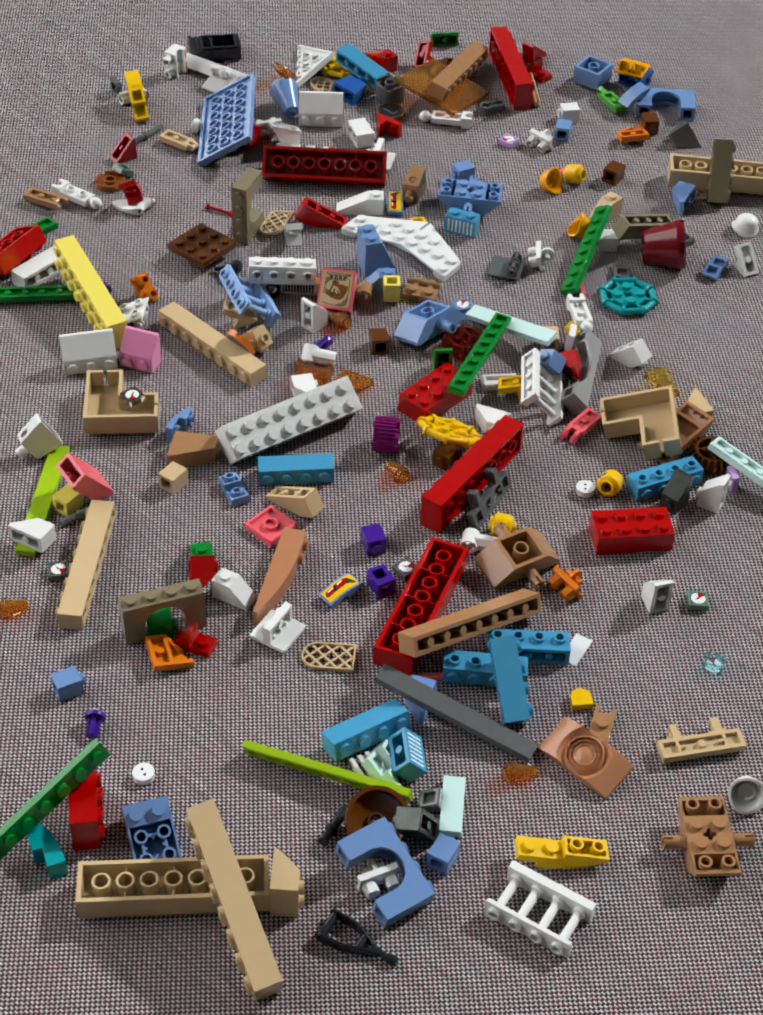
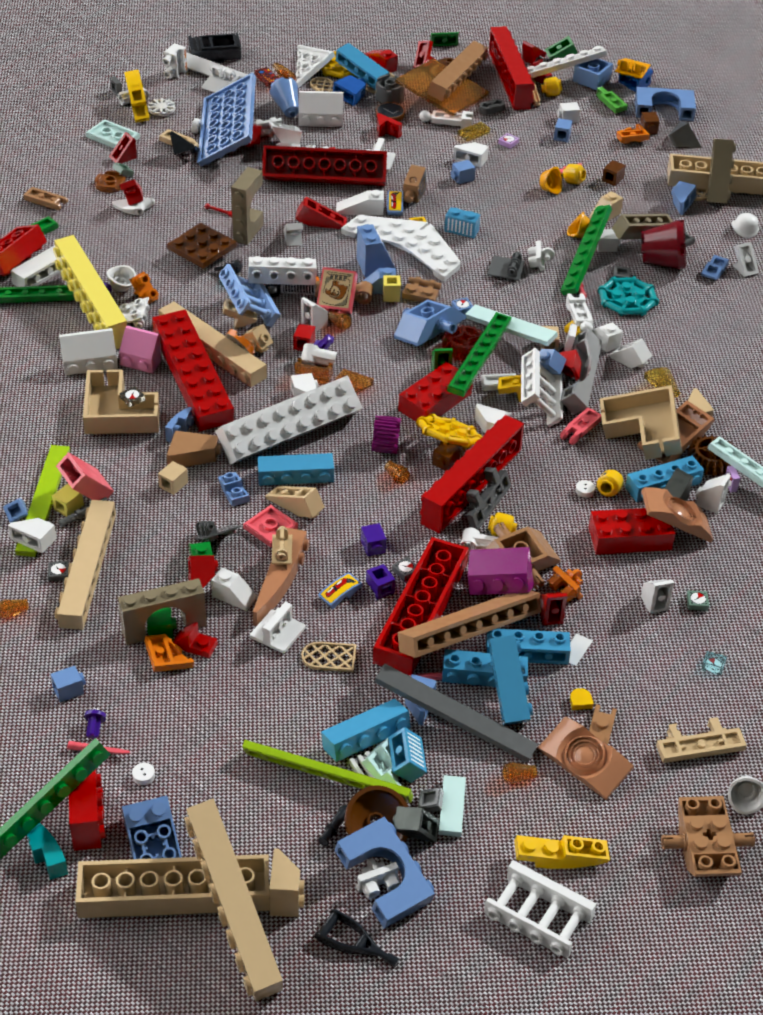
white torso [15,413,63,459] -> none
white plate [51,179,102,210] -> none
dark grey piece [134,124,163,144] -> none
tan window [260,210,295,235] -> none
white brick [348,118,376,149] -> none
reddish brown brick [369,327,389,355] -> none
medium blue brick [426,833,461,876] -> none
medium blue slope [438,175,503,216] -> none
white hips [527,128,554,153] -> none
medium blue slope [618,82,651,110] -> none
none -> medium blue slope [3,498,28,523]
none -> coral piece [67,741,130,754]
none -> light aqua tile [85,119,140,148]
none -> white helmet [106,265,136,292]
none -> white wheel [148,98,176,116]
none -> red brick [152,309,234,431]
none -> black slope [170,131,200,157]
none -> dark grey hinge [194,521,241,542]
none -> clear red tile [254,67,279,88]
none -> tan hinge [272,526,292,564]
none -> red brick [293,324,316,351]
none -> white slope [453,142,489,168]
none -> clear yellow tile [458,122,491,141]
none -> magenta slope [468,547,534,595]
none -> white plate [527,46,607,78]
none -> red slope [540,592,567,626]
none -> yellow head [541,77,562,97]
none -> green slope [544,36,578,60]
none -> white slope [592,322,623,353]
none -> nougat slope [641,487,713,543]

